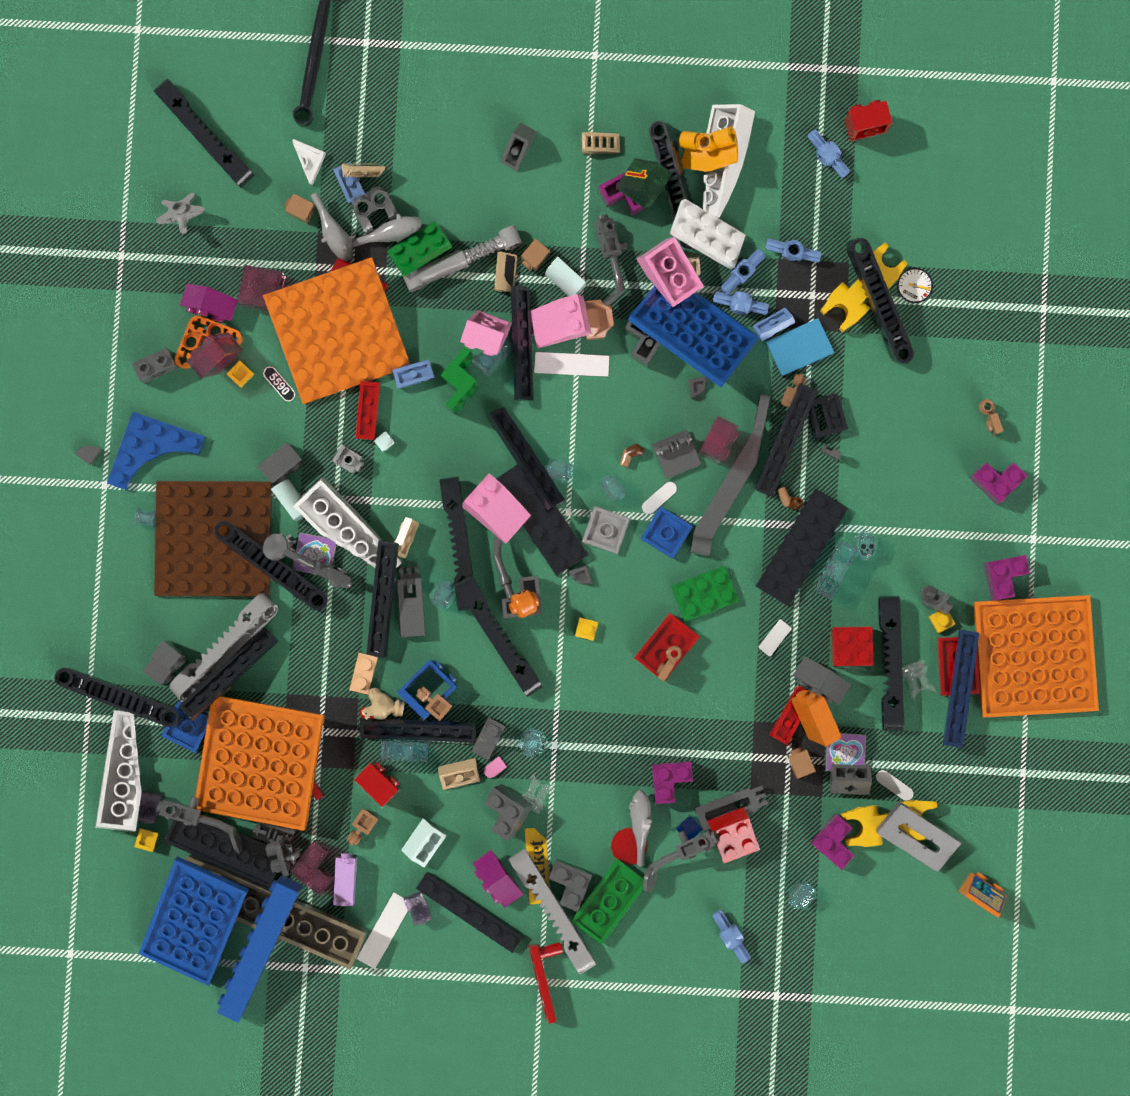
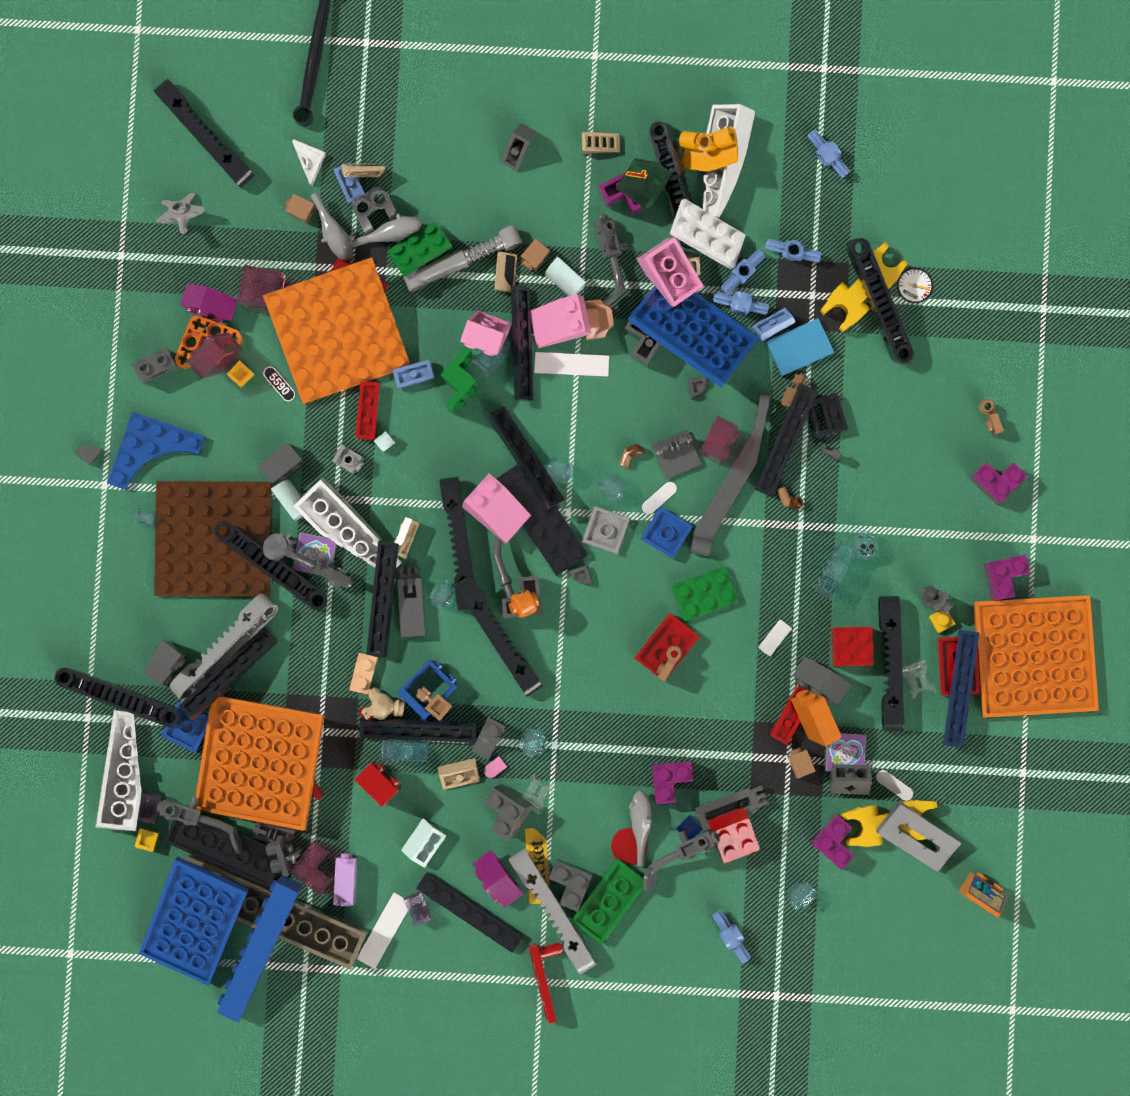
medium nougat plate [347,808,378,846] -> none
yellow plate [575,618,598,641] -> none
black plate [755,489,848,606] -> none
red brick [844,100,892,142] -> none

